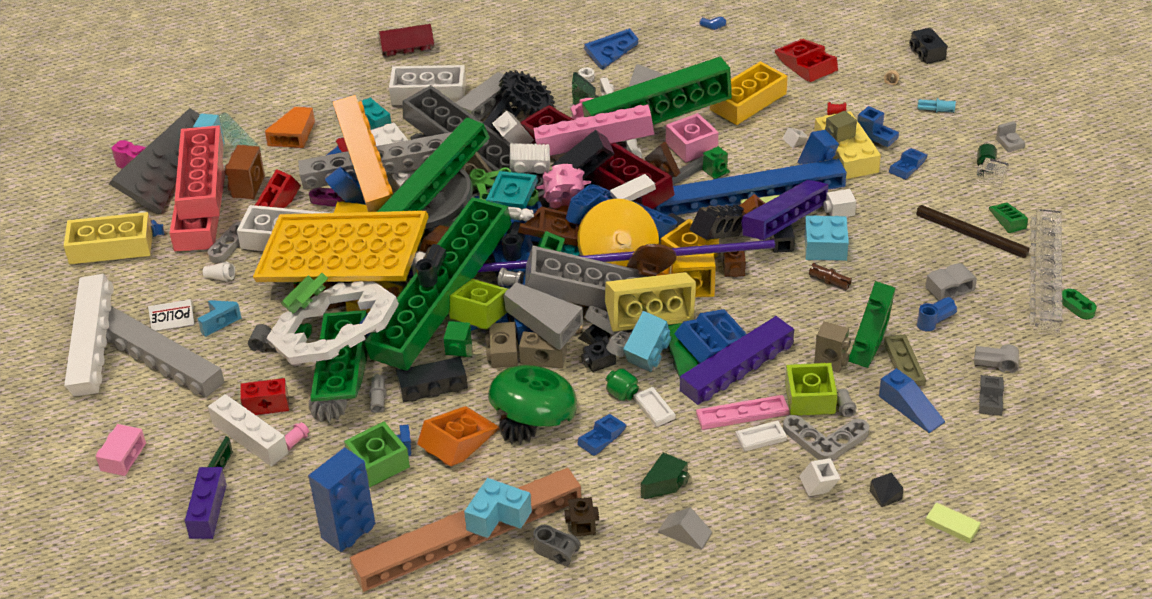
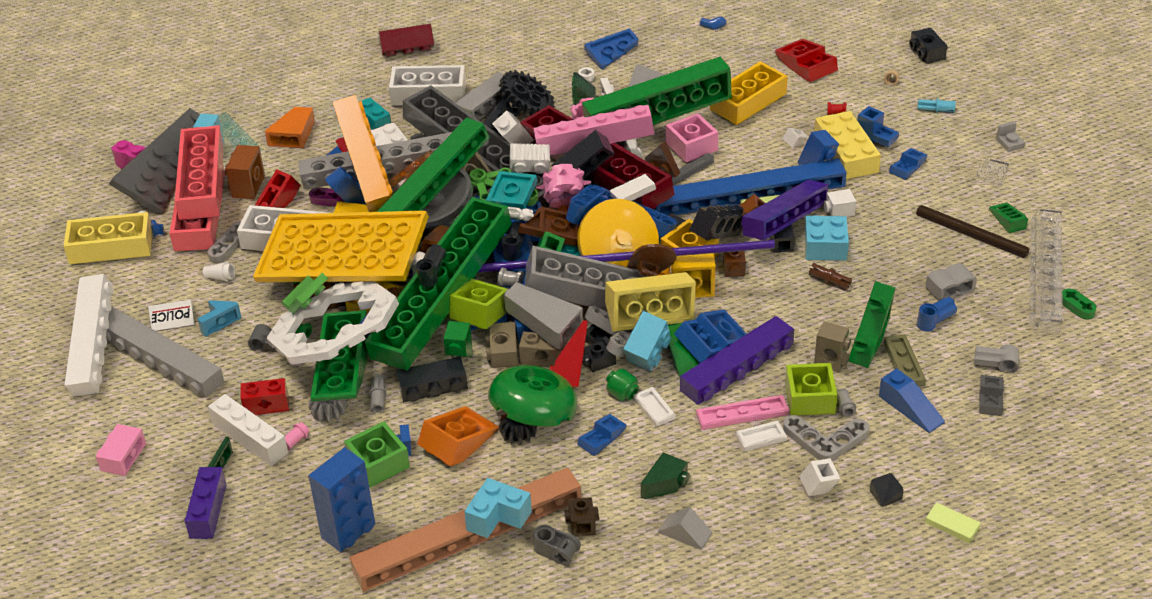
green brick [703,146,730,179] -> none
olive brick [825,111,857,143] -> none
dark green brick [977,143,997,171] -> none
none -> clear orange wing [389,149,433,187]
none -> red slope [550,320,588,387]

